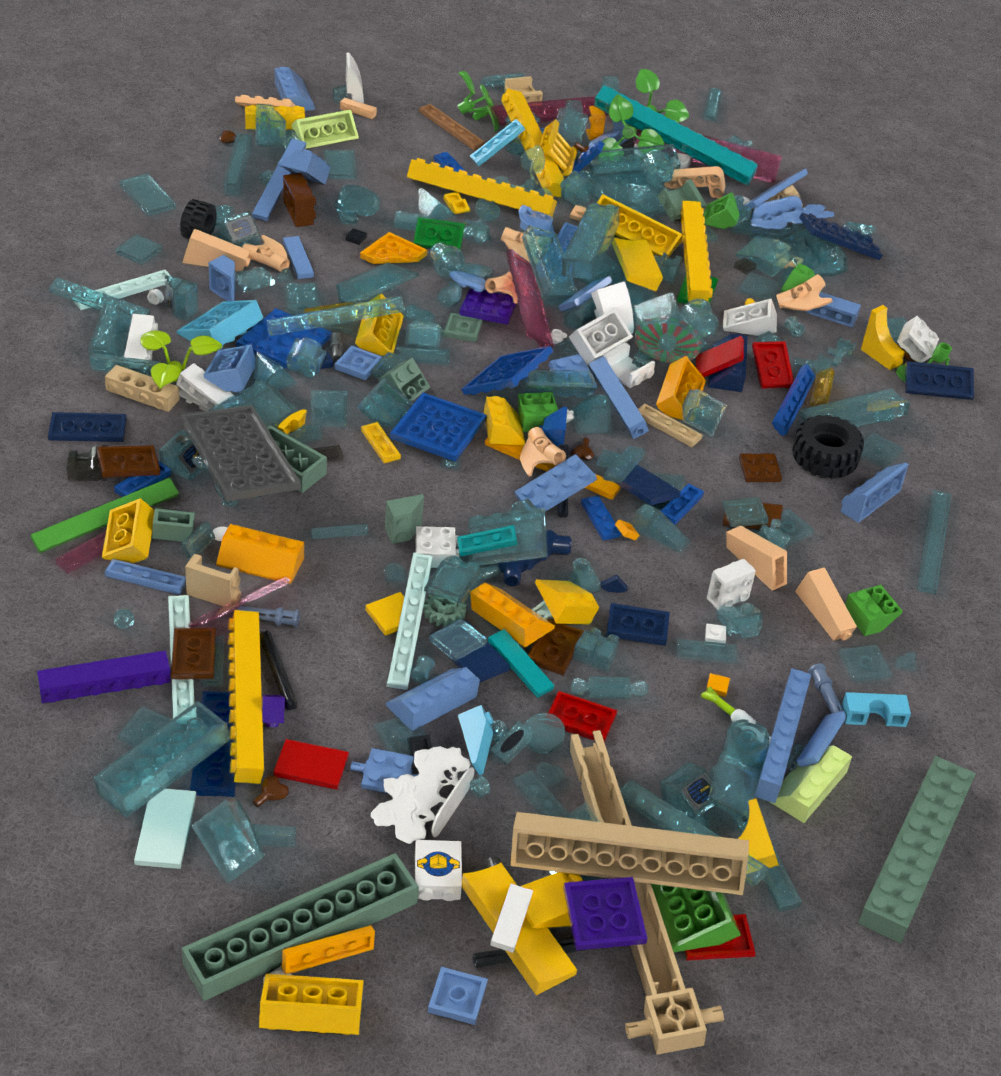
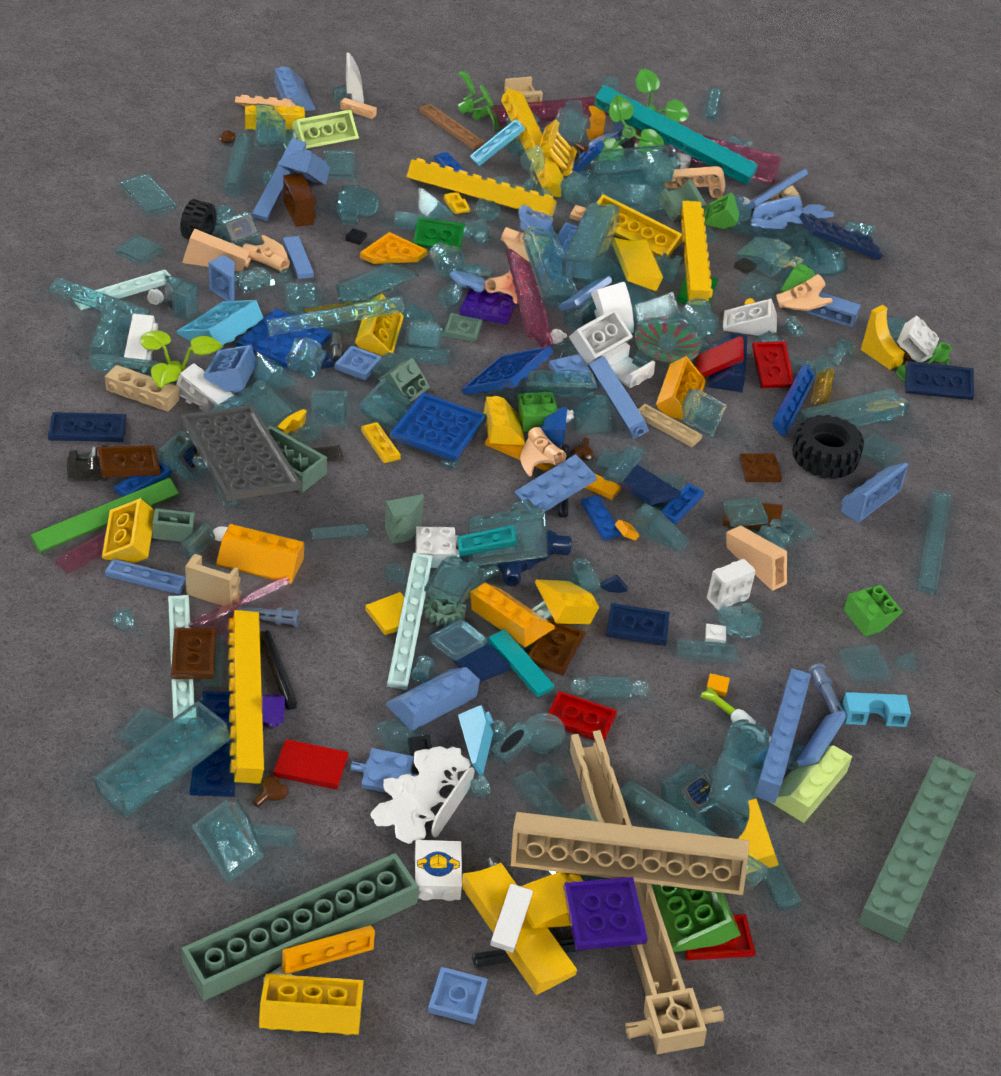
dark purple brick [37,650,171,703] -> none
light aqua tile [134,788,196,869] -> none
clear light blue plate [480,73,525,87] -> none
clear light blue hips [573,627,619,672] -> none
light nougat slope [795,567,857,641] -> none

